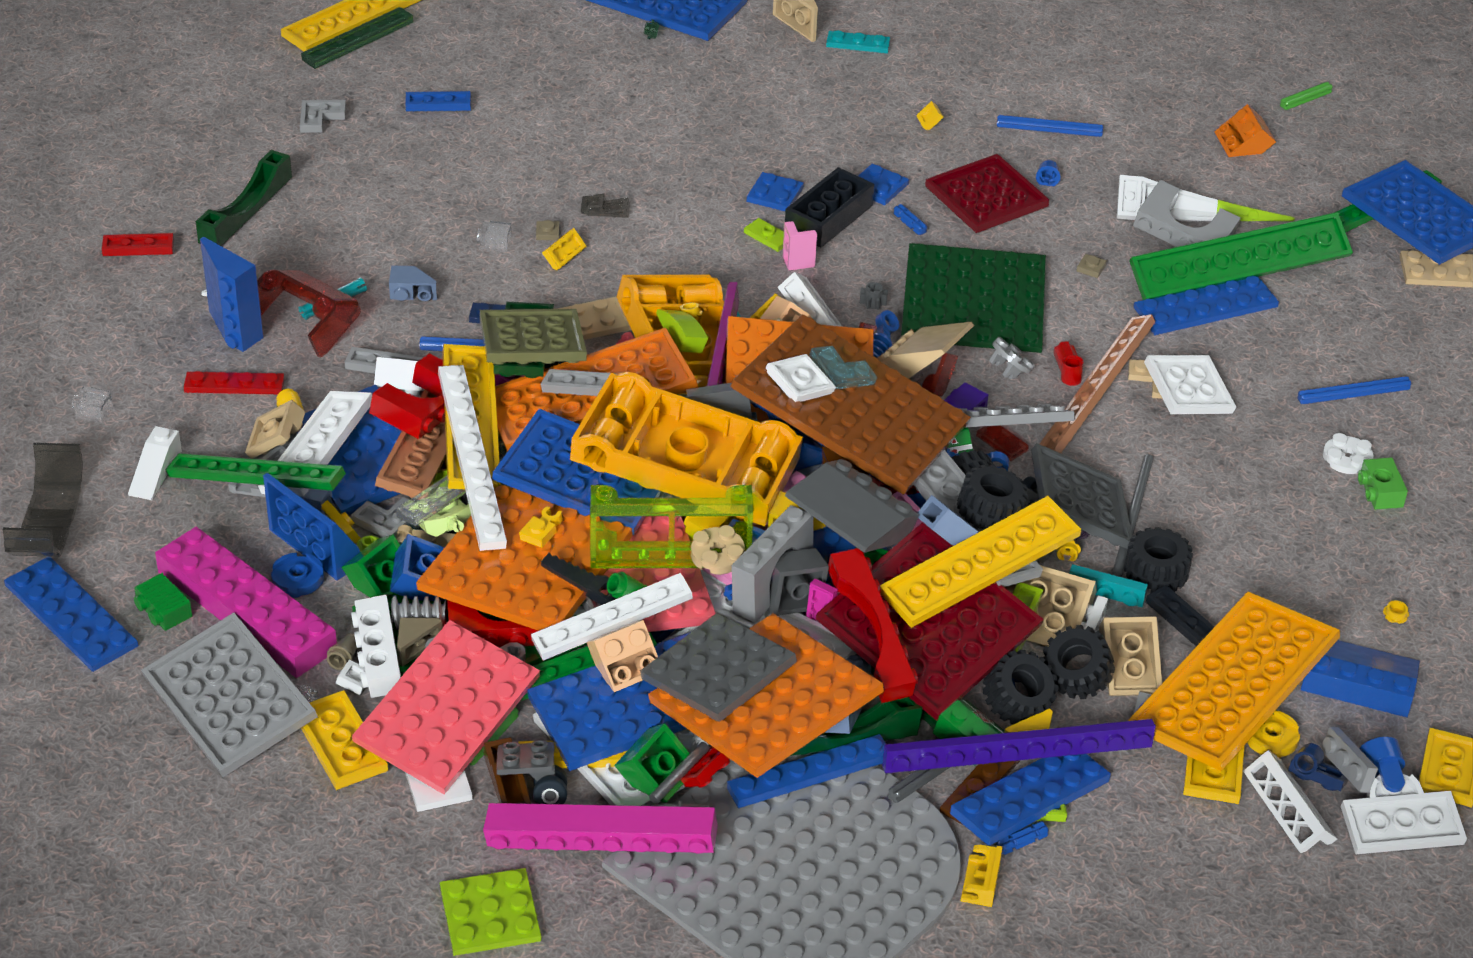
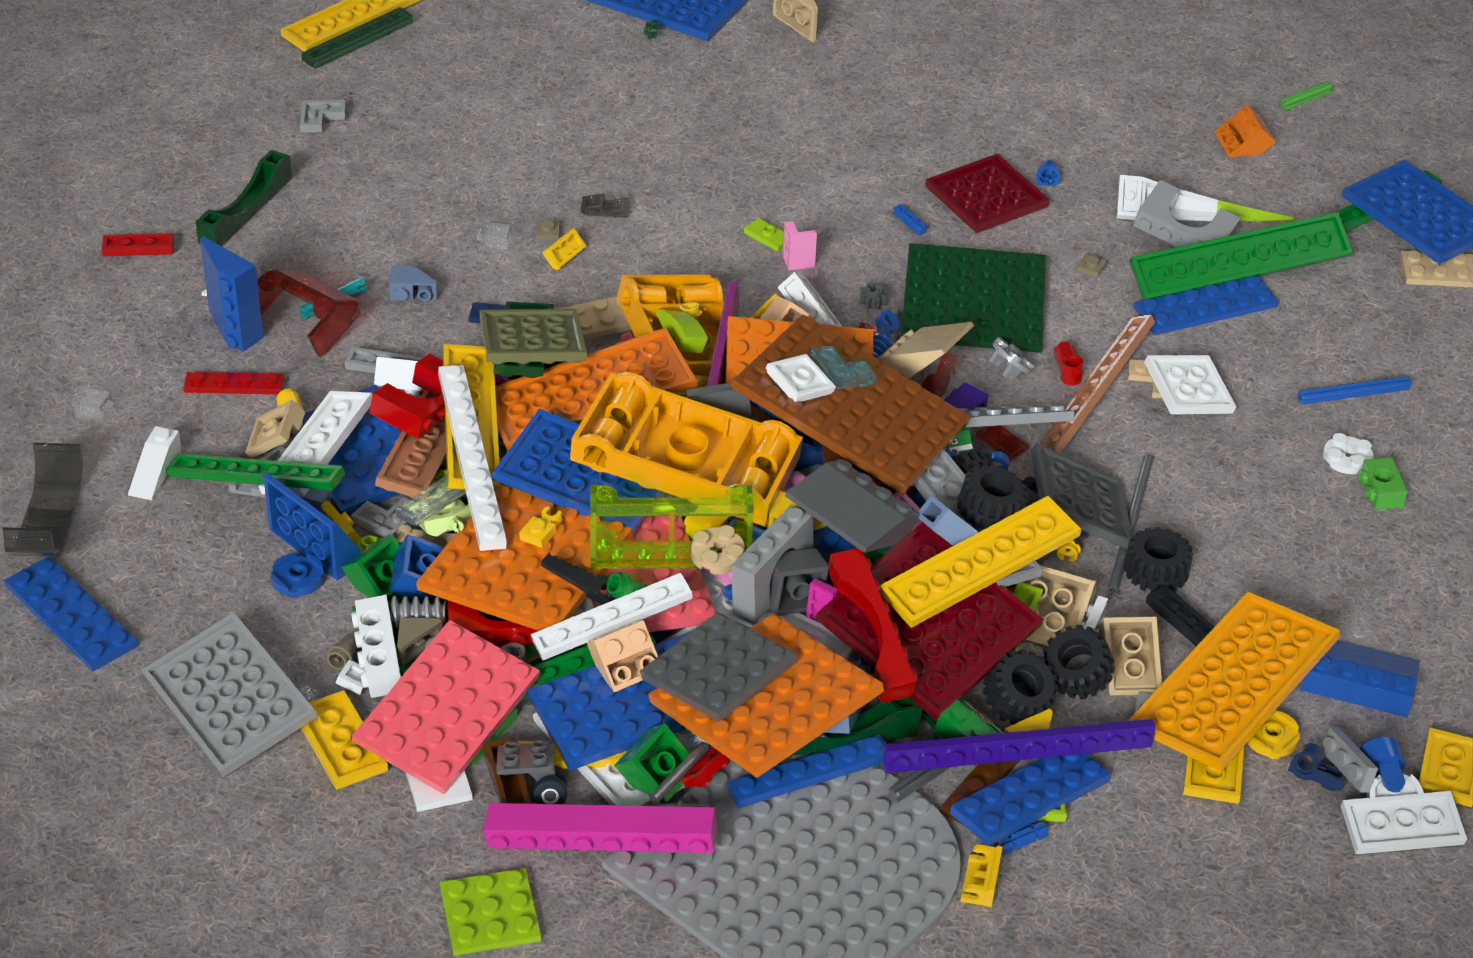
green brick [133,572,192,631] -> none
dark pink brick [155,526,337,678] -> none
blue plate [405,91,471,111] -> none
blue axle [419,336,484,351] -> none
light grey plate [540,369,618,396] -> none
blue plate [746,172,804,211] -> none
black brick [785,167,874,248] -> none
teal plate [826,30,890,54] -> none
blue plate [858,164,909,205] -> none
yellow plate [916,101,943,130] -> none
blue axle [997,115,1103,137] -> none
teal plate [1069,564,1148,607] -> none
white fence [1243,750,1337,853] -> none
yellow plate [1383,600,1409,624] -> none

